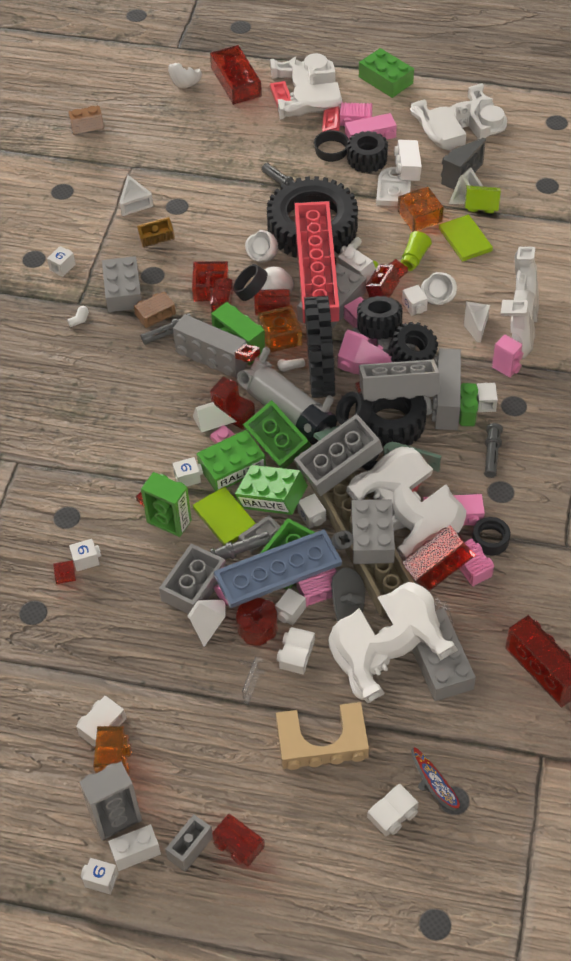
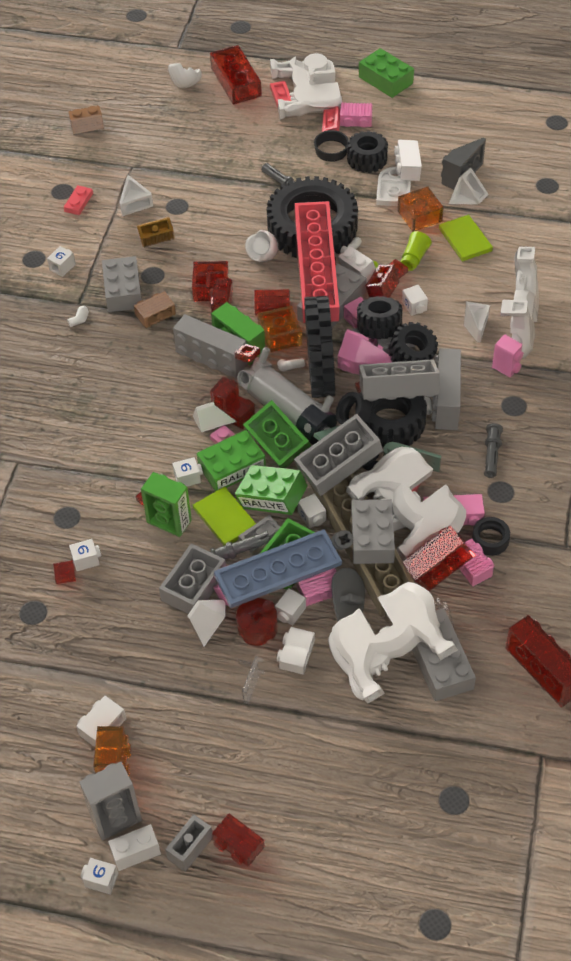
dark grey pin [140,313,191,345] -> none
black tyre [233,264,268,301] -> none
white piece [259,266,294,298] -> none
tan arch [276,702,369,770] -> none
bright pink brick [345,113,397,140] -> none
white brick [367,784,419,837] -> none
white animal [410,83,507,151] -> none
shield [411,747,460,810] -> none
white piece [421,272,457,305] -> none
bright green brick [459,383,478,427] -> none
lime brick [464,185,501,213] -> none
white brick [477,383,498,412] -> none
none -> coral plate [64,185,93,215]

